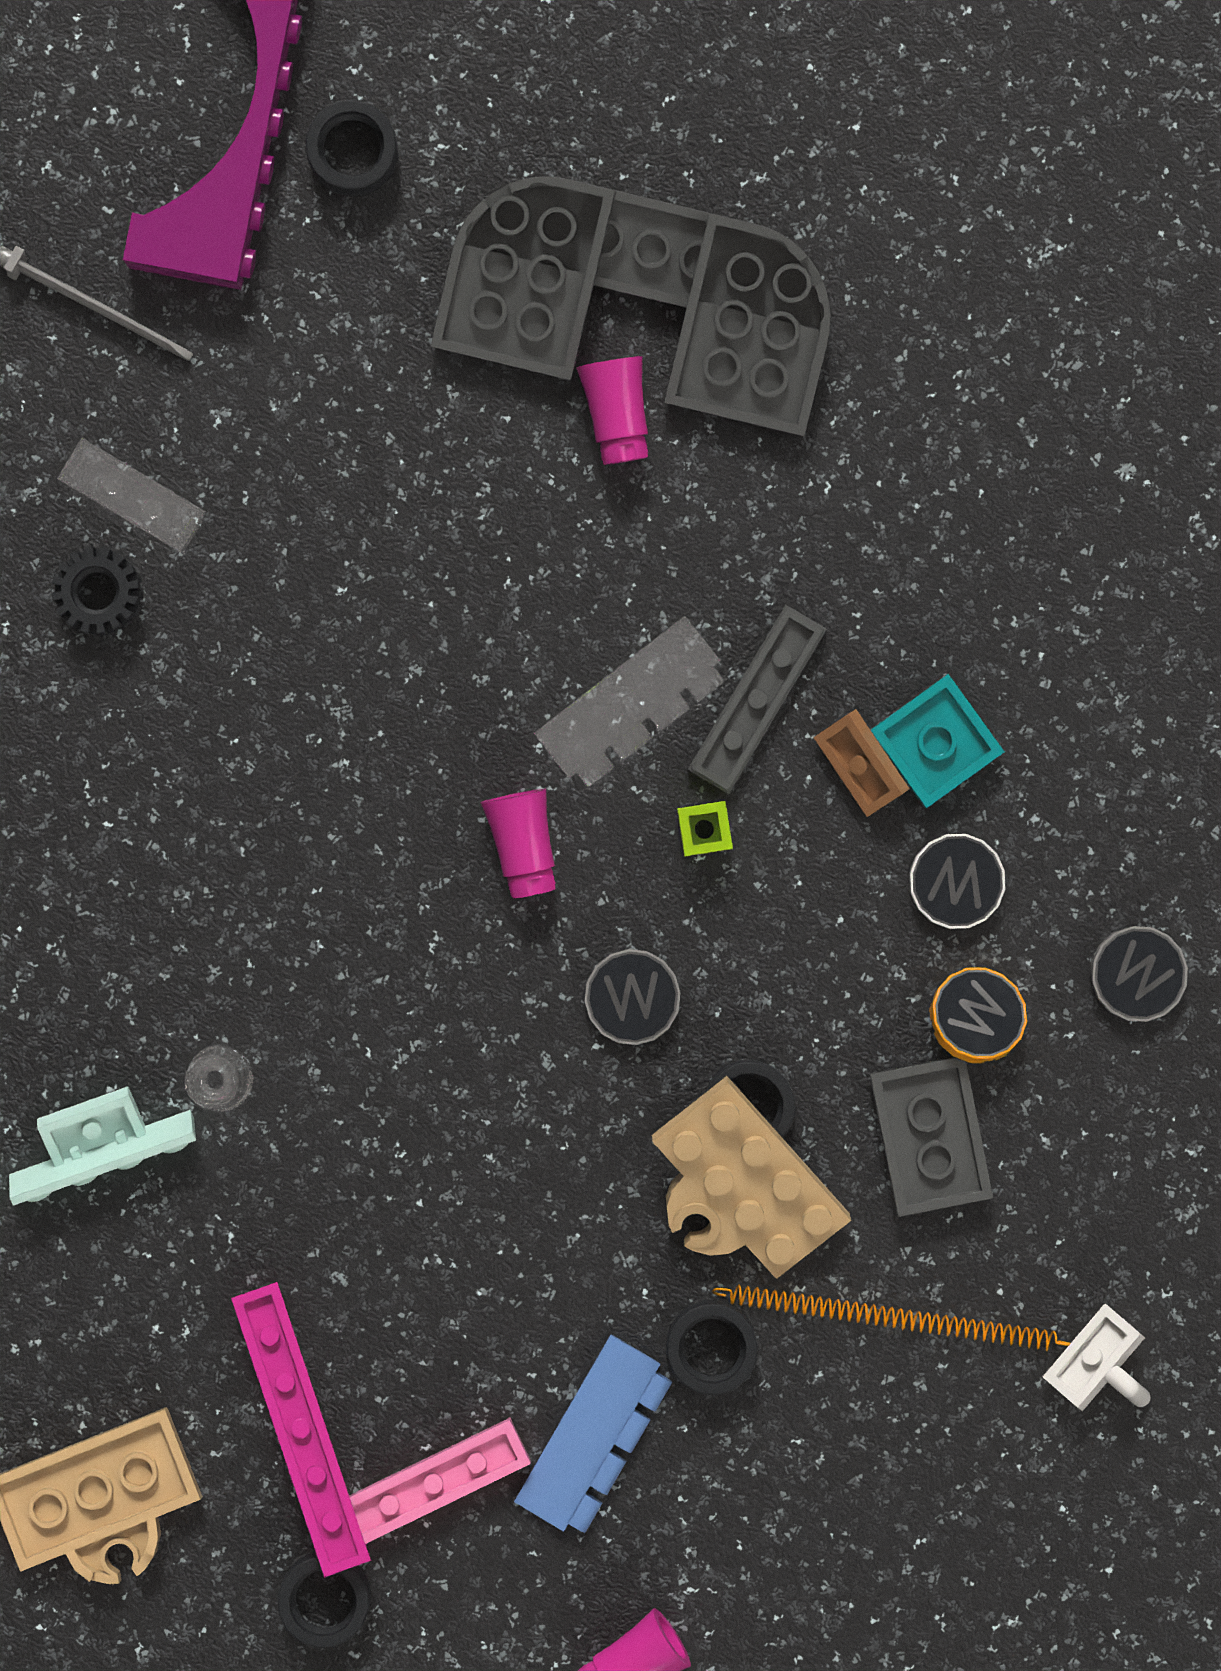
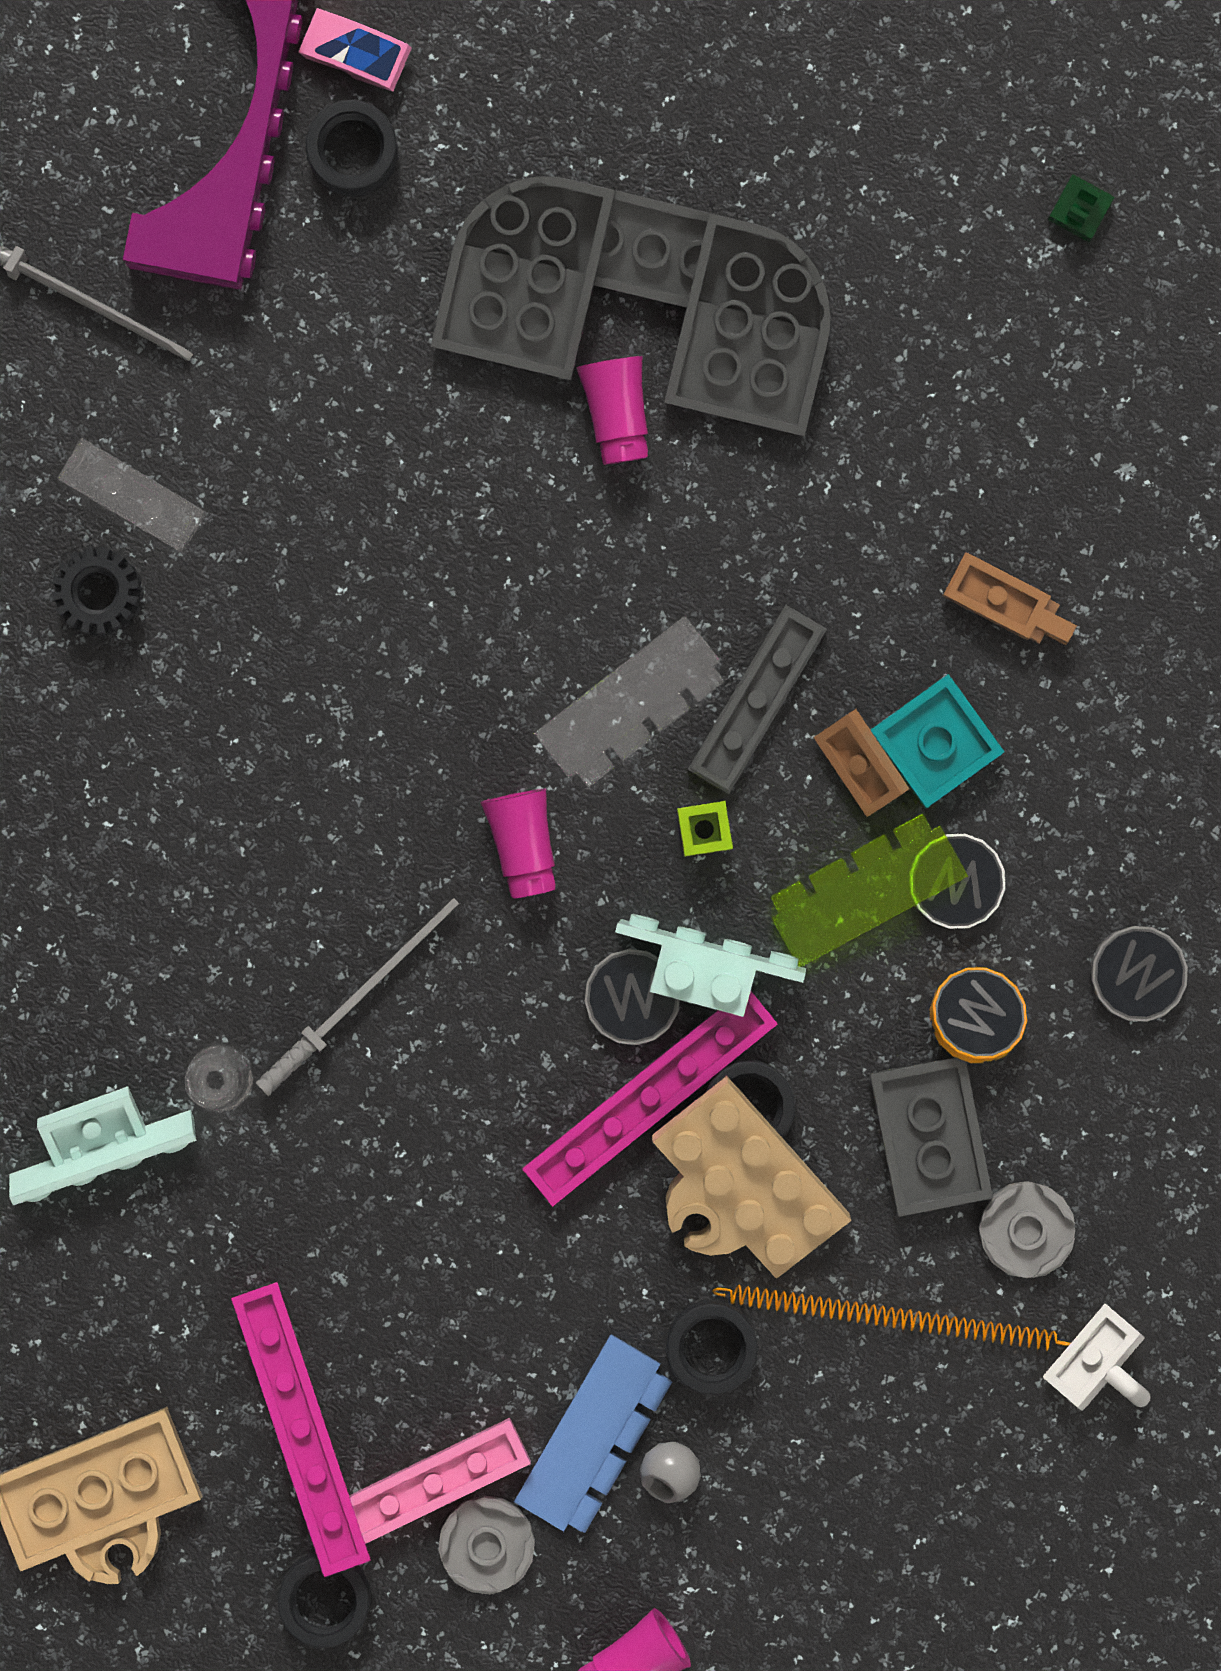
none -> light grey sword [255,898,459,1096]
none -> slope [298,8,412,91]
none -> light grey tile [438,1495,535,1595]
none -> dark pink plate [522,991,778,1207]
none -> light aqua bracket [615,914,806,1017]
none -> light grey piece [640,1442,701,1503]
none -> clear neon green windscreen [771,813,968,967]
none -> medium nougat hinge [942,552,1077,645]
none -> light grey tile [978,1181,1075,1278]
none -> dark green tile [1047,174,1114,242]

